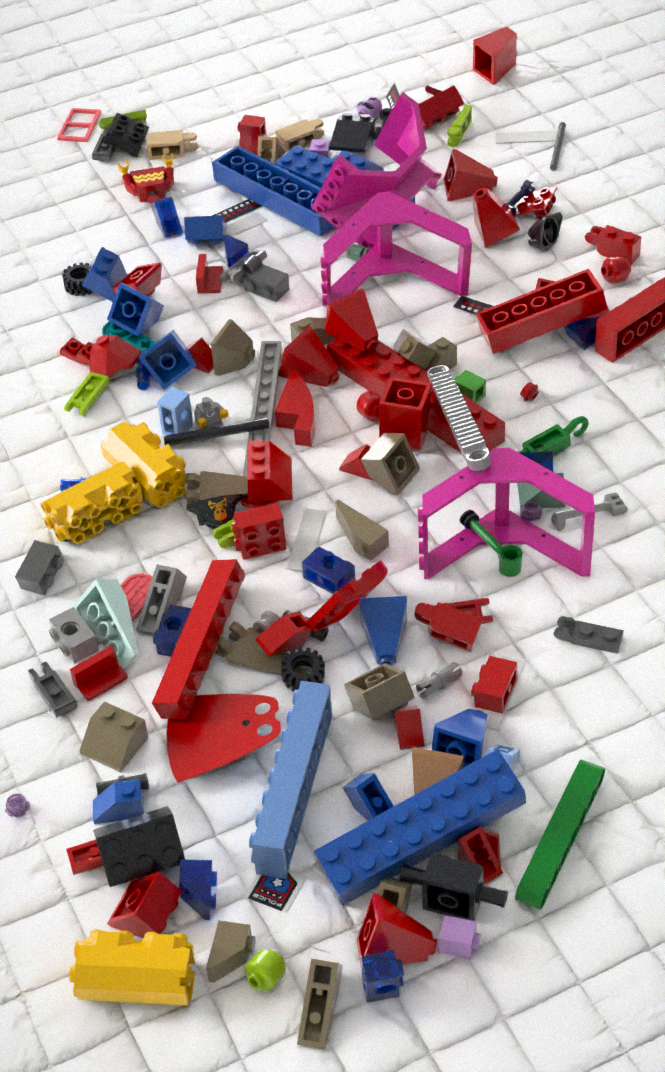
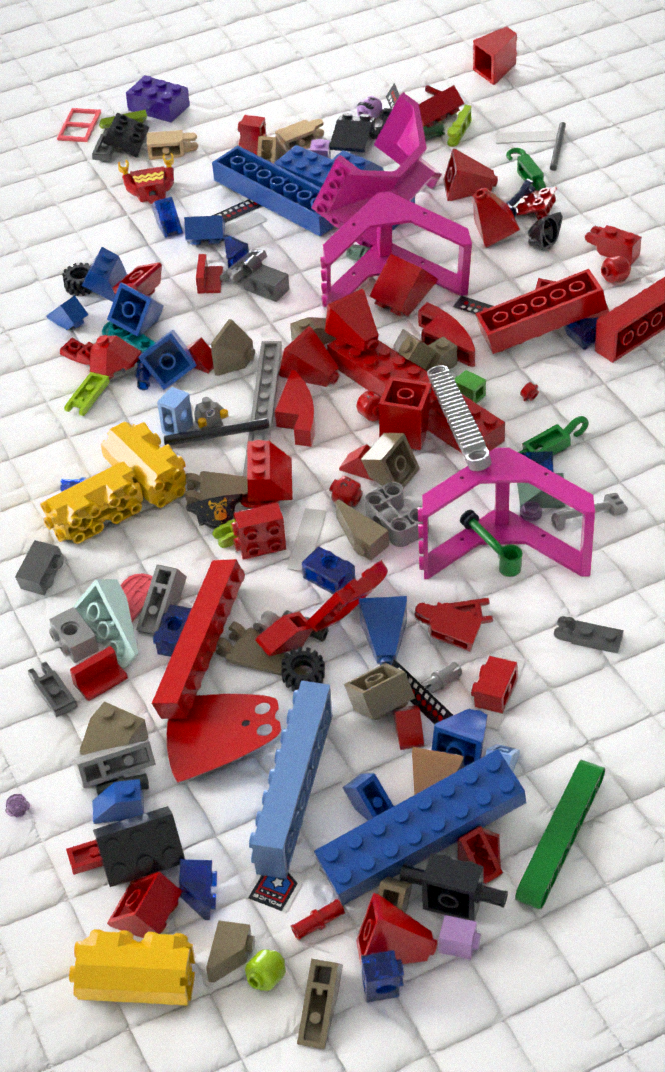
none -> blue slope [46,295,89,330]
none -> light grey slope [72,740,156,788]
none -> dark purple brick [125,75,190,123]
none -> red pin [290,898,345,941]
none -> red head [329,476,363,507]
none -> light grey beam [365,482,429,547]
none -> red slope [369,253,438,317]
none -> black sticker [391,659,453,725]
none -> red slope [418,302,476,367]
none -> dark green pin [423,124,445,141]
none -> green piece [506,147,546,191]

